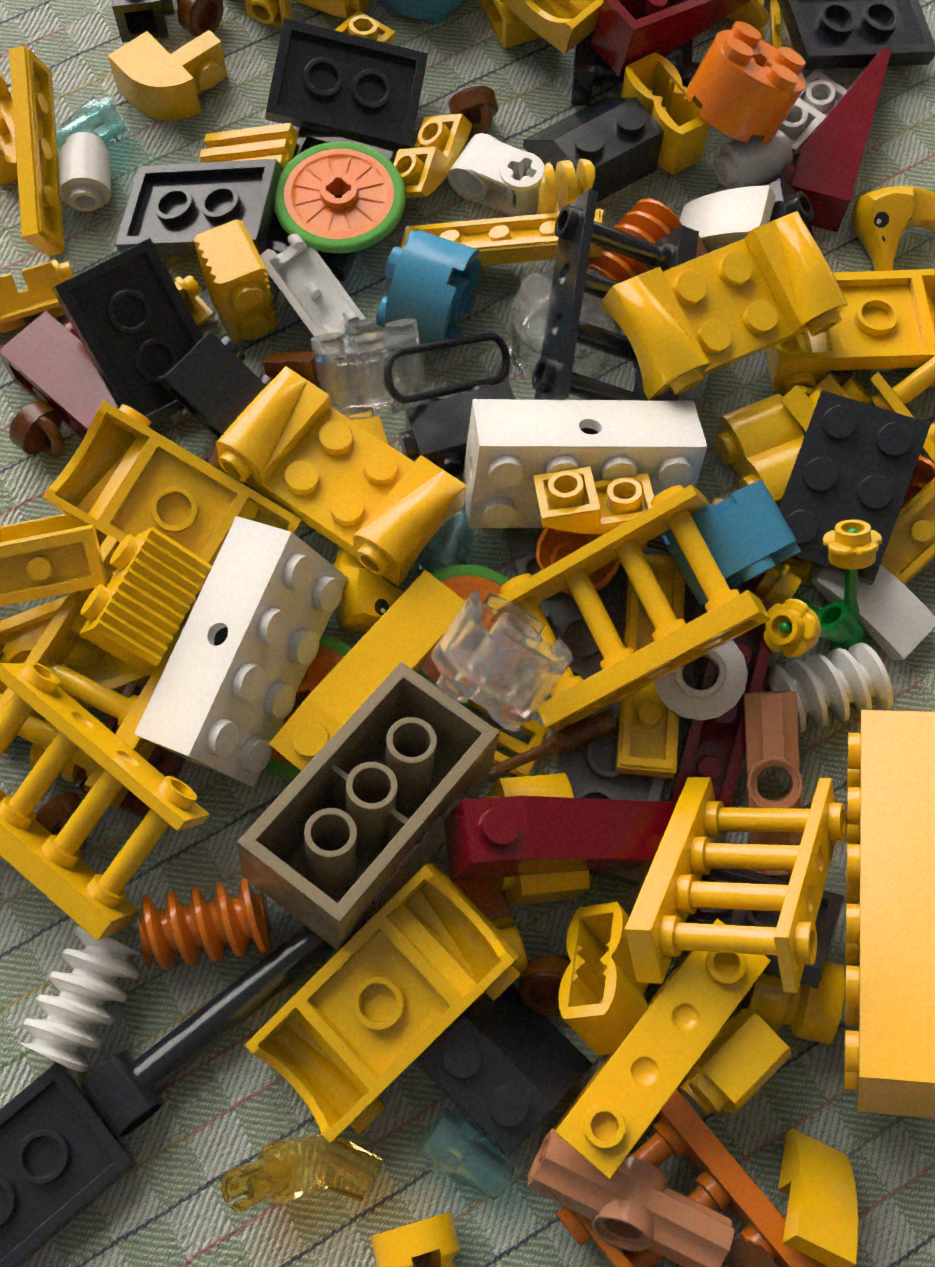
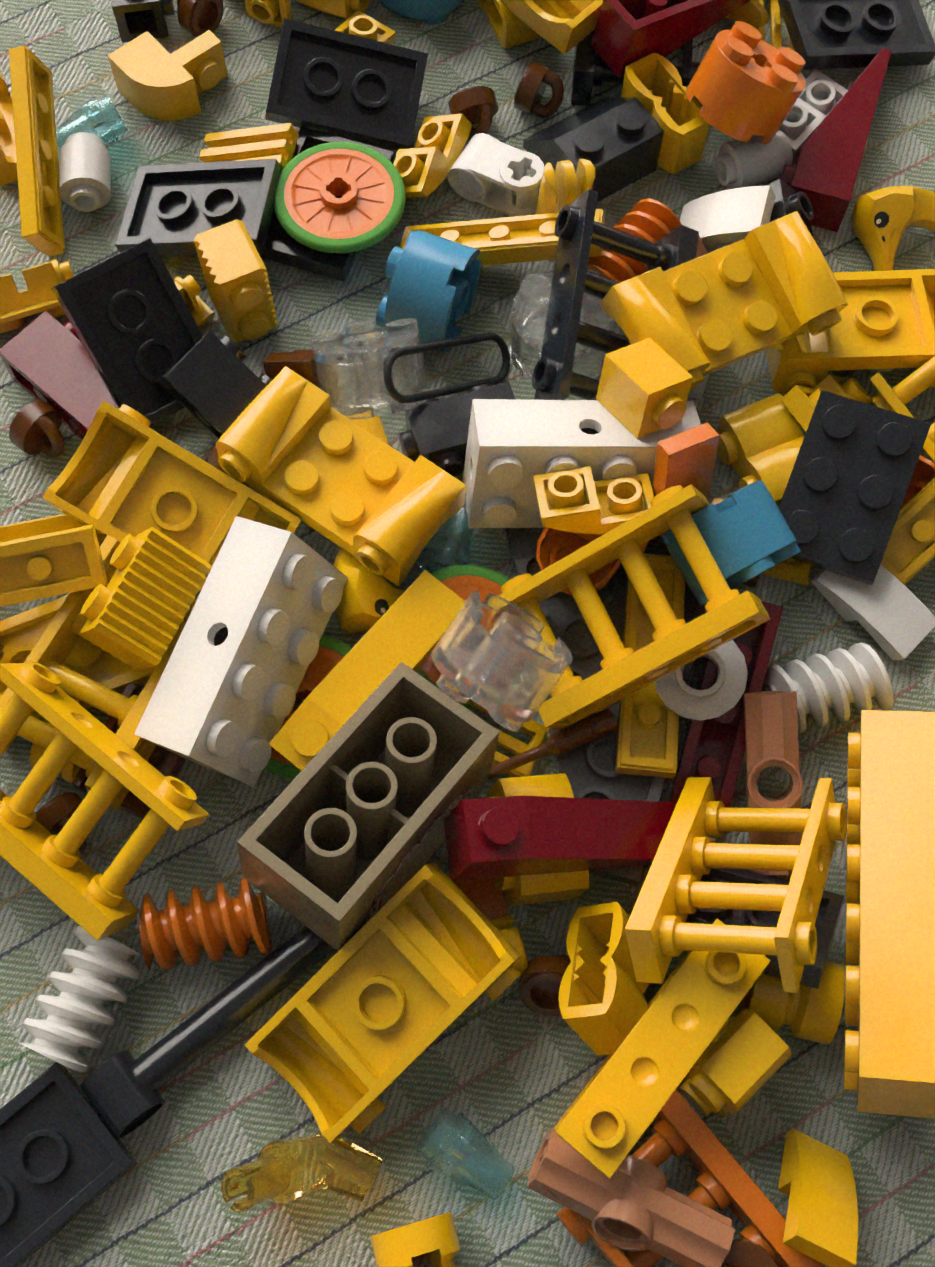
white hinge [260,234,369,354] -> none
black slope [416,984,592,1158] -> none
yellow plant [752,520,882,658] -> none
none -> reddish brown tile [514,62,564,117]
none -> yellow brick [596,337,693,439]
none -> orange tile [653,422,719,537]

